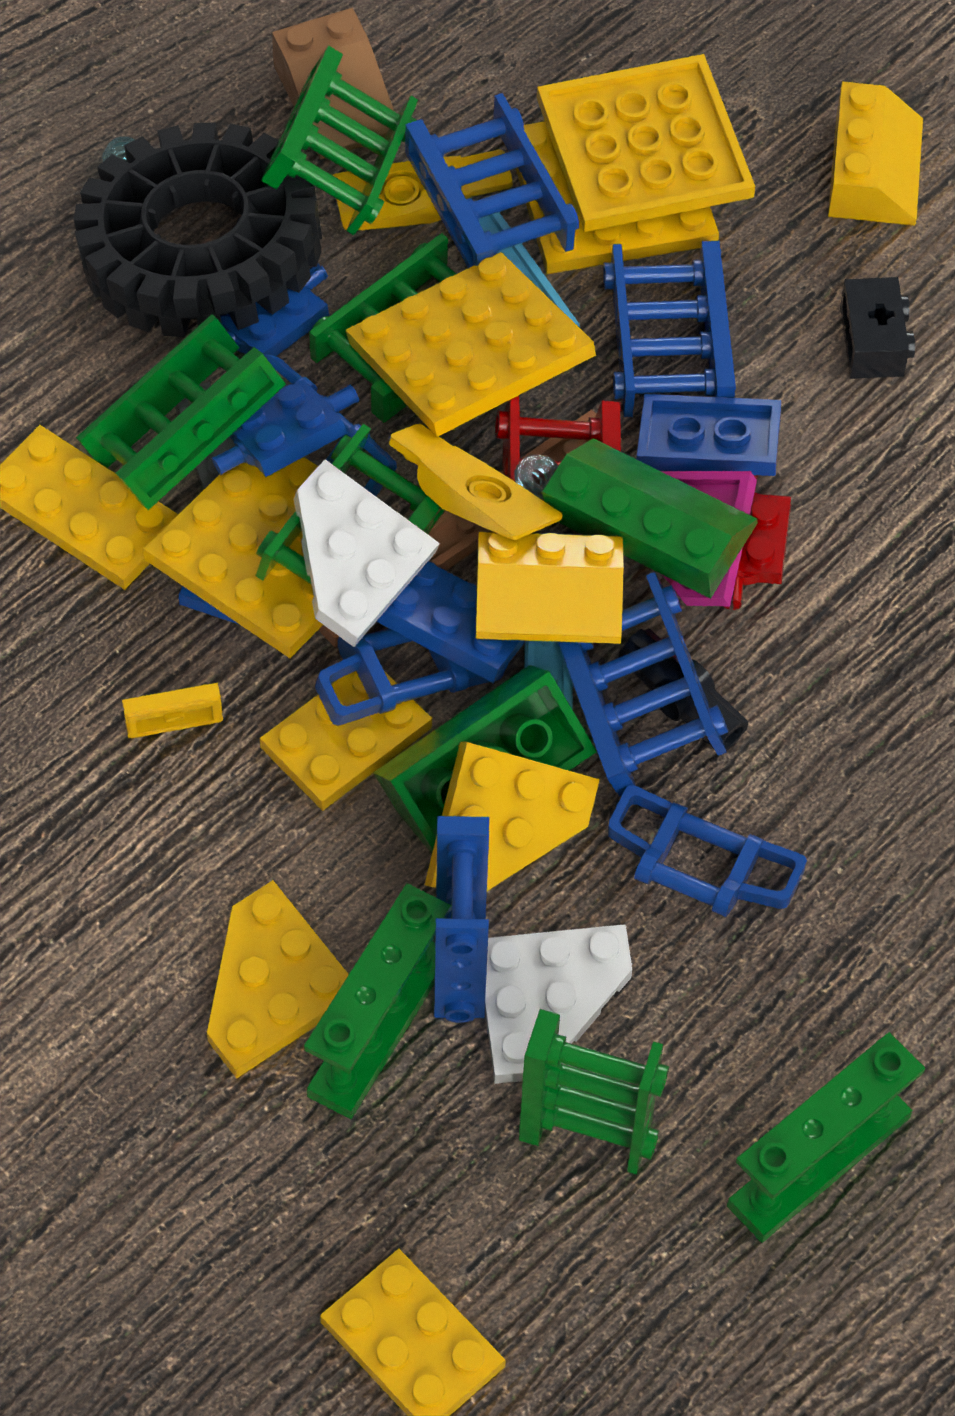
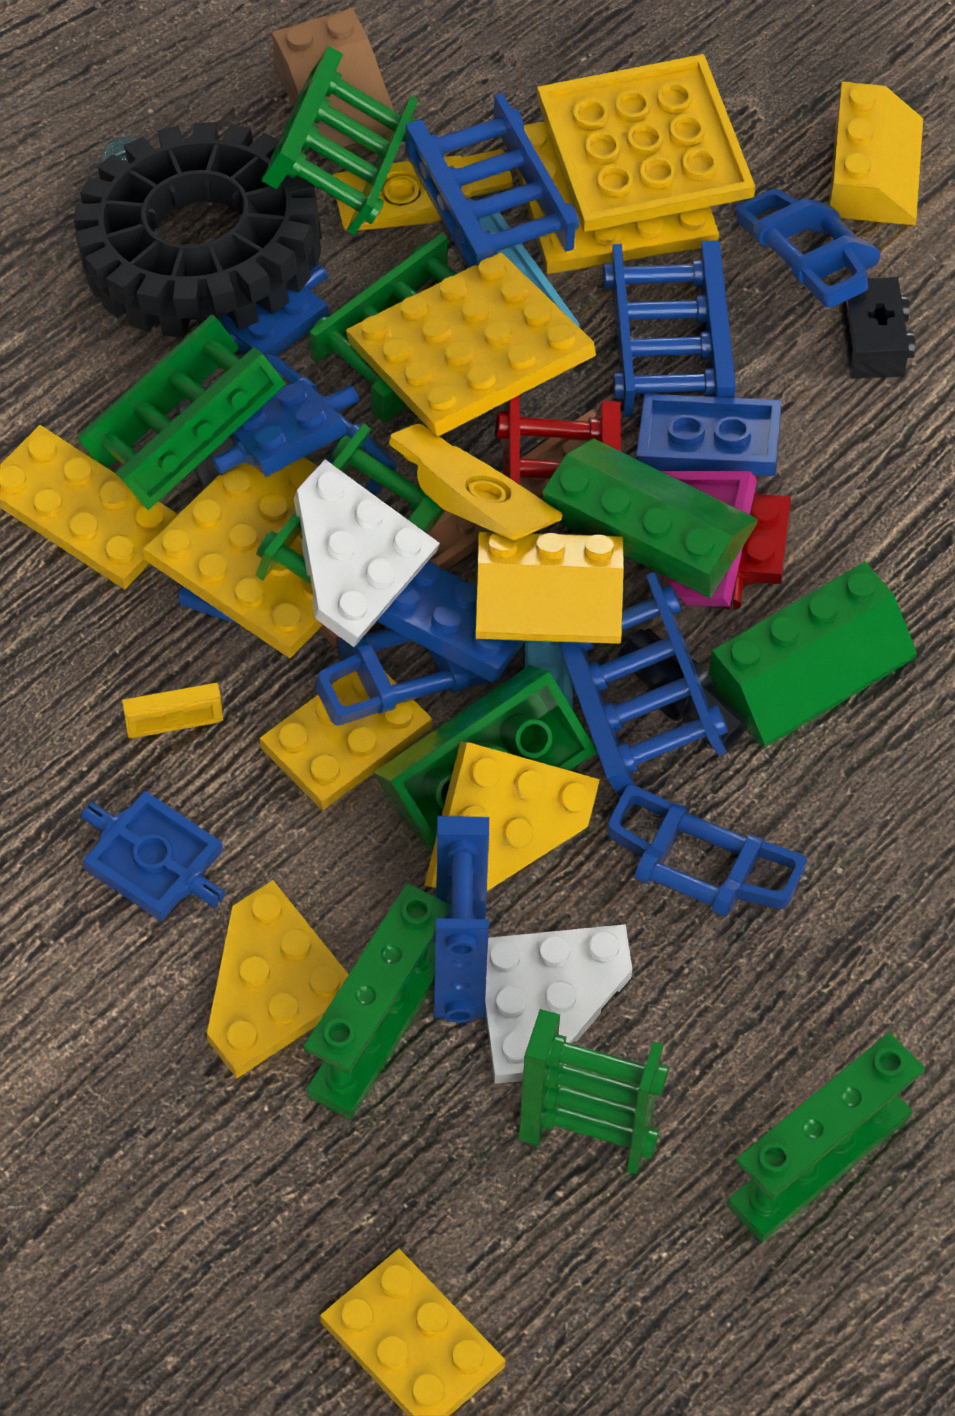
clear light blue plate [514,455,558,501] -> none
none -> blue plate [81,791,226,922]
none -> green slope [709,561,917,749]
none -> blue bar [735,189,880,308]

